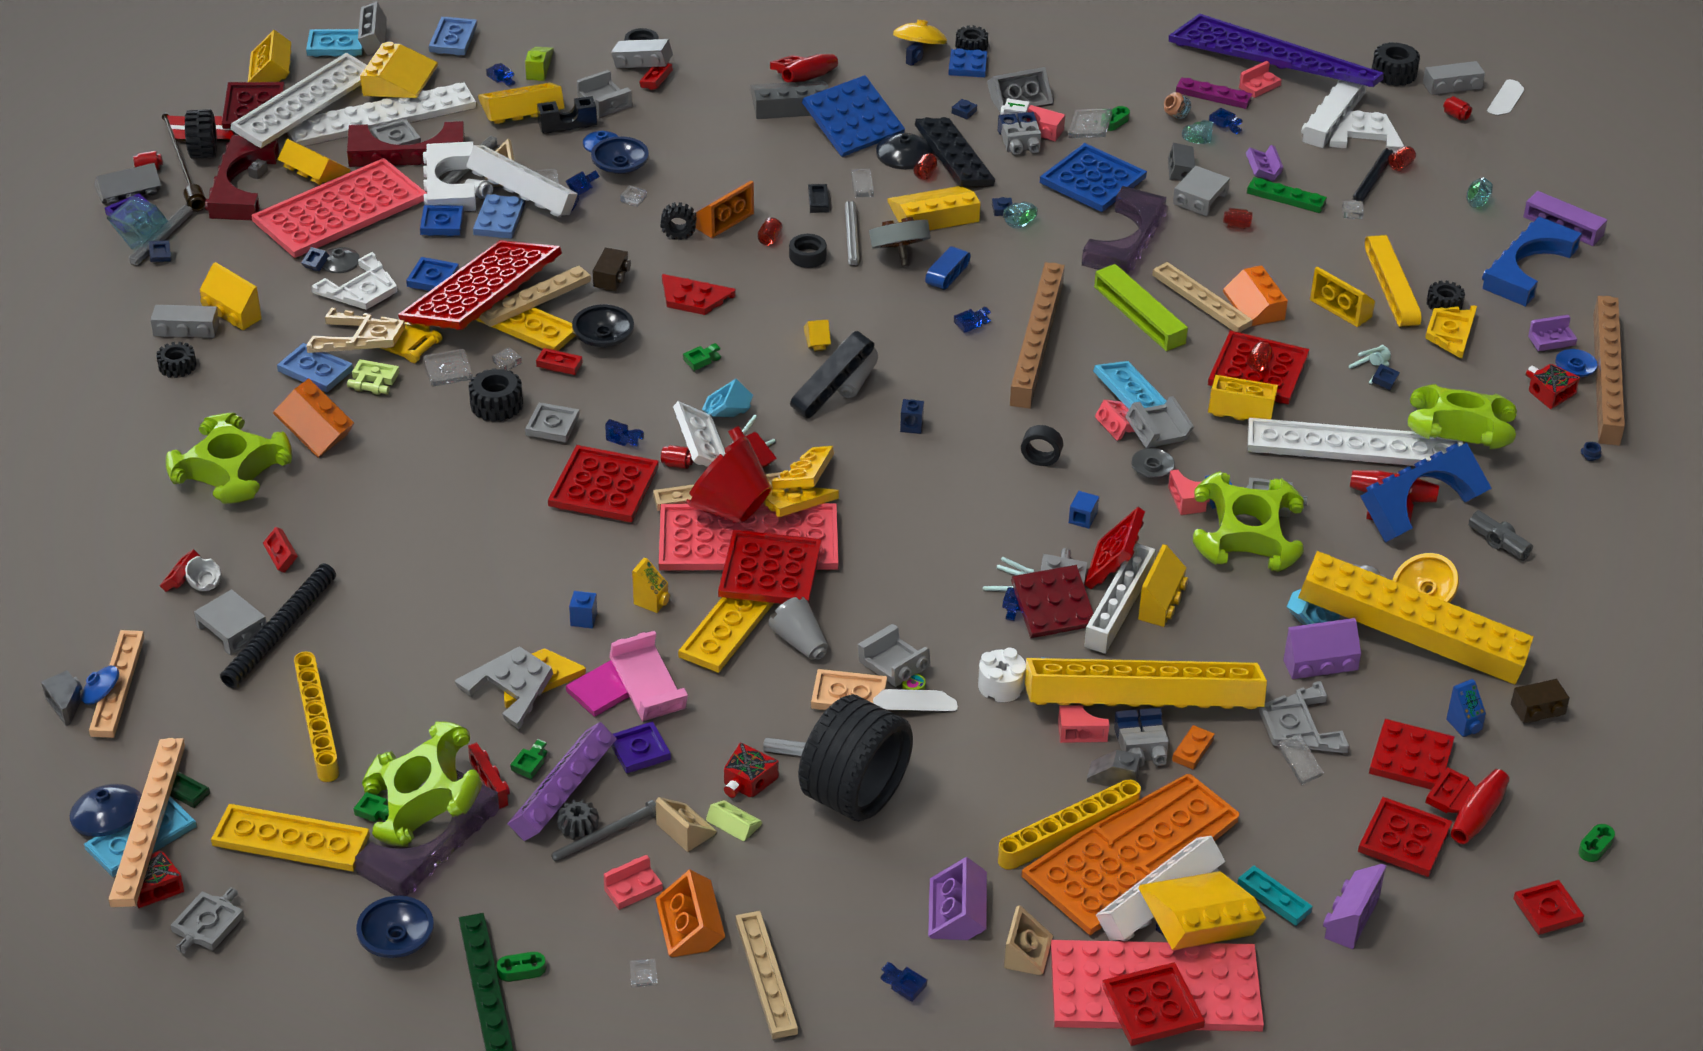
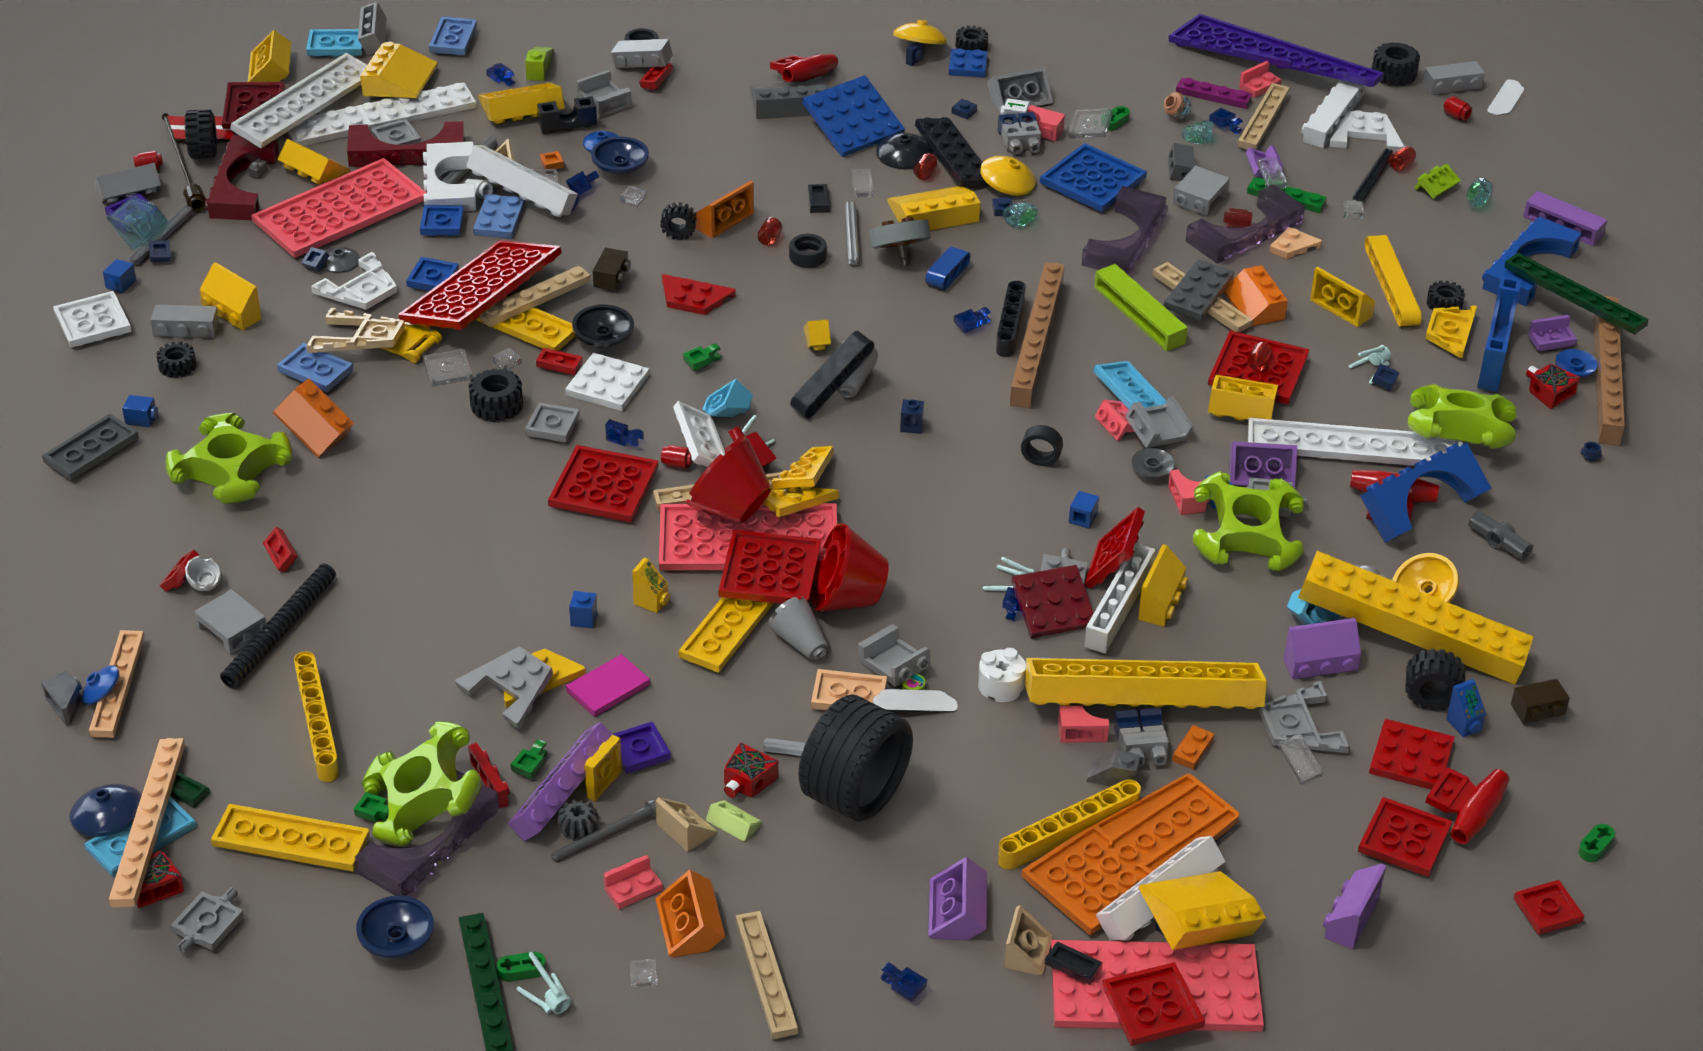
yellowish green plate [347,359,400,395] -> none
bright pink panel [610,631,688,722] -> none
teal plate [1237,865,1313,926] -> none
none -> dark grey plate [42,414,139,481]
none -> white plate [53,291,132,348]
none -> blue brick [103,259,136,293]
none -> blue brick [122,395,158,427]
none -> light aqua plant [516,952,571,1014]
none -> orange plate [540,151,564,171]
none -> white plate [565,353,650,411]
none -> yellow plate [584,735,622,802]
none -> red cone [811,523,889,612]
none -> yellow dish [980,156,1036,196]
none -> black beam [996,280,1026,357]
none -> black tile [1044,941,1103,985]
none -> dark grey plate [1164,259,1234,321]
none -> clear purple arch [1186,184,1305,264]
none -> medium lavender slope [1229,441,1297,488]
none -> tan plate [1237,83,1290,150]
none -> clear tile [1257,157,1287,190]
none -> light nougat wing [1269,227,1322,259]
none -> black tyre [1405,649,1466,710]
none -> lime bracket [1414,163,1461,199]
none -> blue arch [1477,276,1522,392]
none -> dark green plate [1504,253,1648,335]

